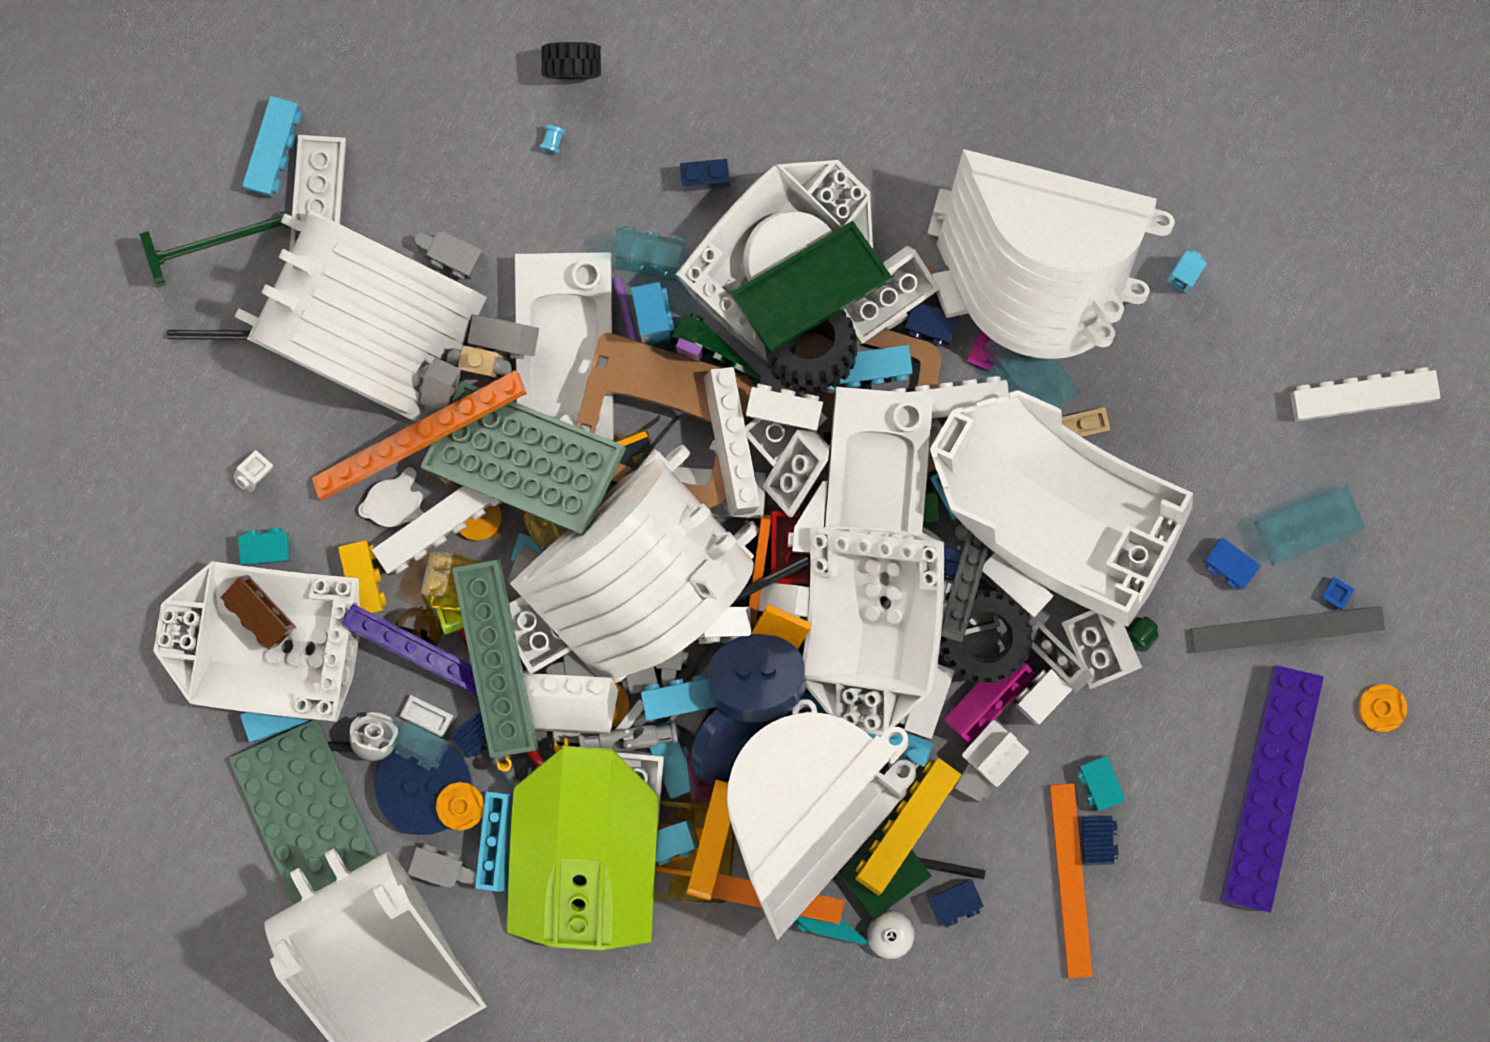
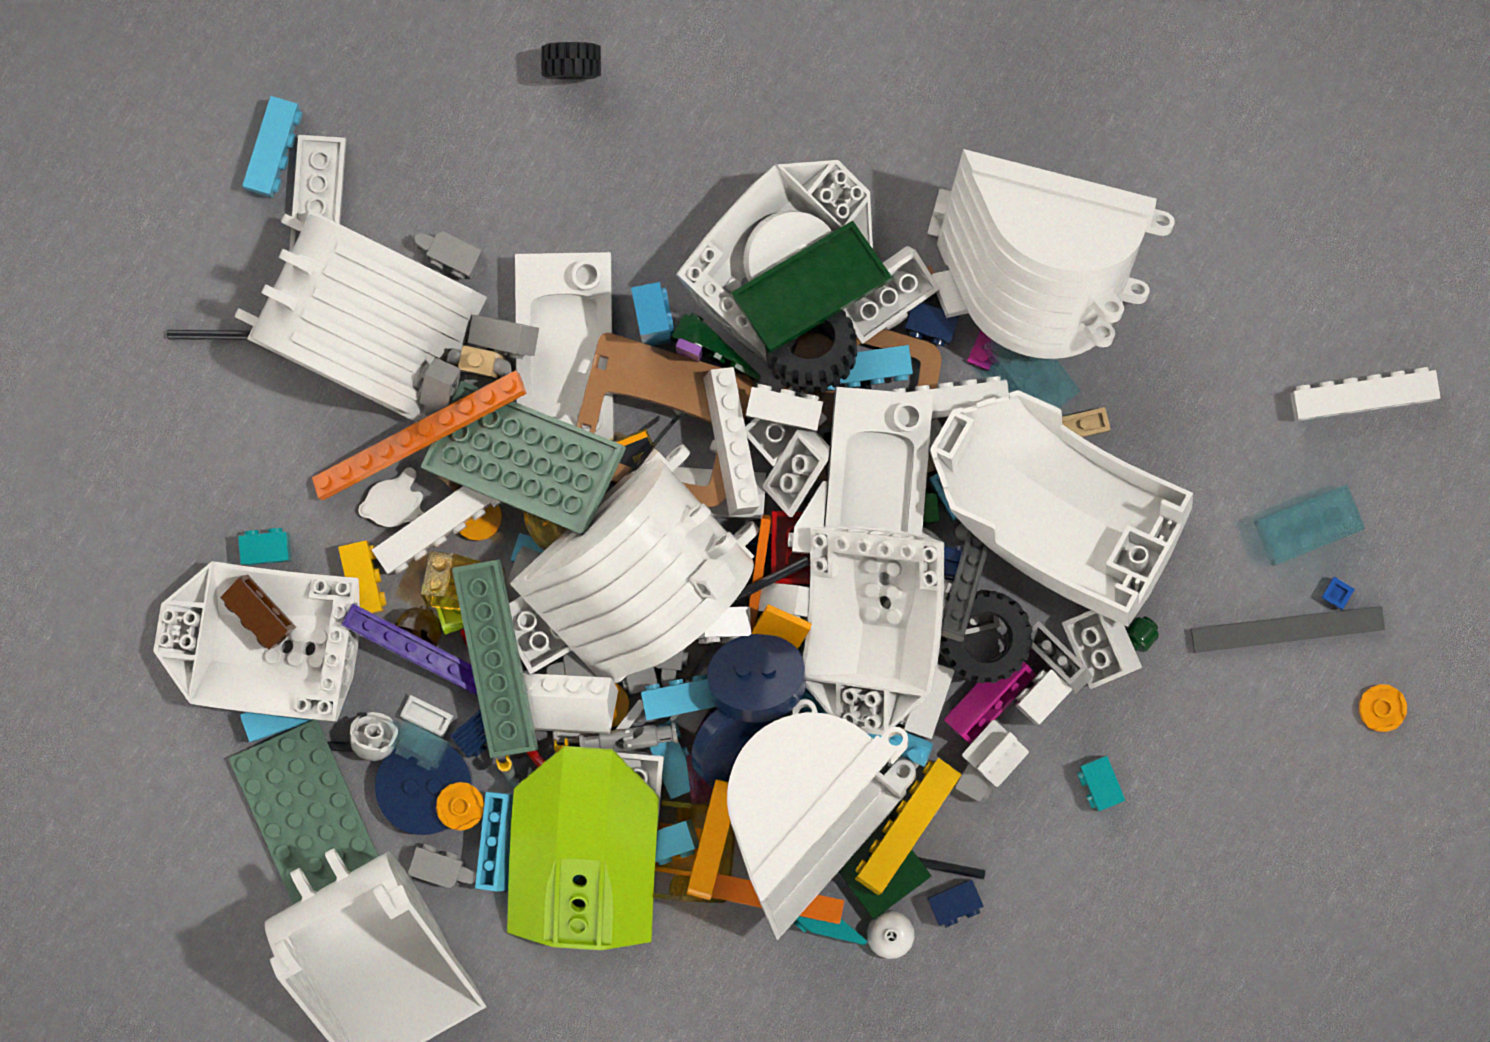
dark green tile [140,211,290,288] -> none
white bracket [233,450,273,493] -> none
medium azure bush [539,125,566,154] -> none
clear light blue brick [611,226,688,281] -> none
medium lavender bar [613,278,639,342] -> none
dark blue brick [680,158,730,192] -> none
white brick [981,552,1053,621] -> none
orange tile [1049,783,1093,979] -> none
dark blue brick [1081,816,1118,866] -> none
medium azure brick [1166,250,1207,293] -> none
blue brick [1202,537,1261,590] -> none
dark purple brick [1220,665,1324,913] -> none

